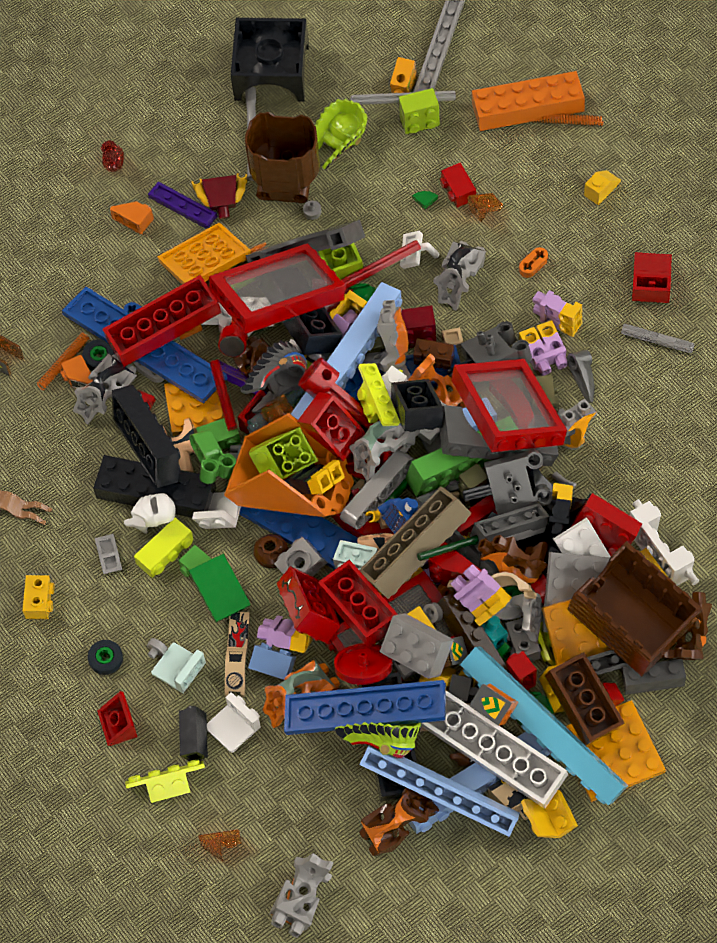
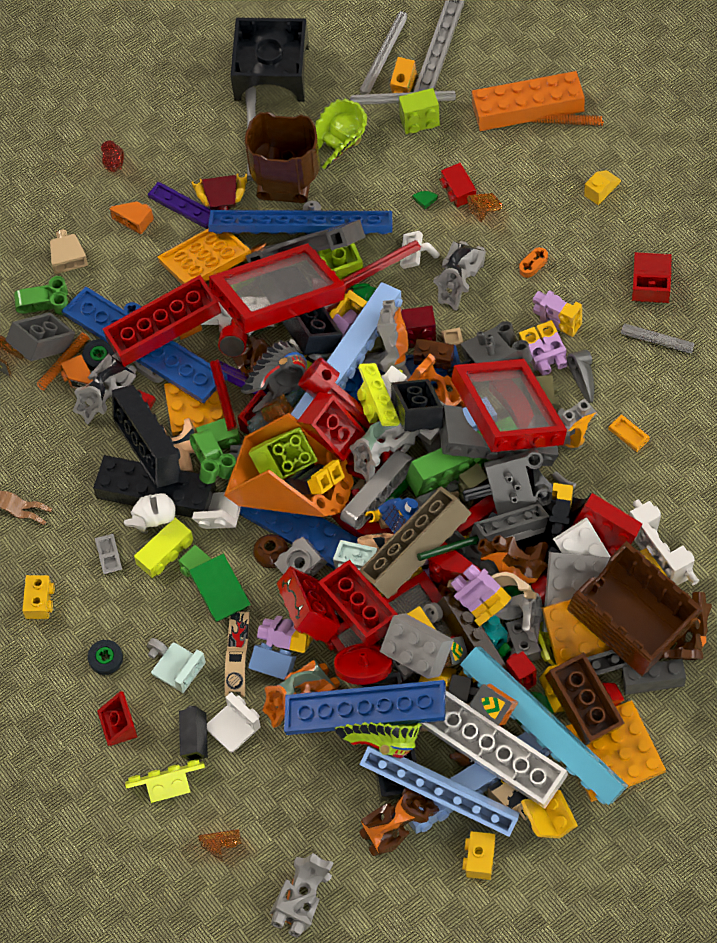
none -> dark grey brick [6,312,75,361]
none -> bright green piece [14,276,69,315]
none -> tan torso [50,230,88,274]
none -> blue plate [208,210,392,234]
none -> light grey axle [360,11,407,95]
none -> yellow brick [462,831,495,880]
none -> light orange tile [608,414,650,452]

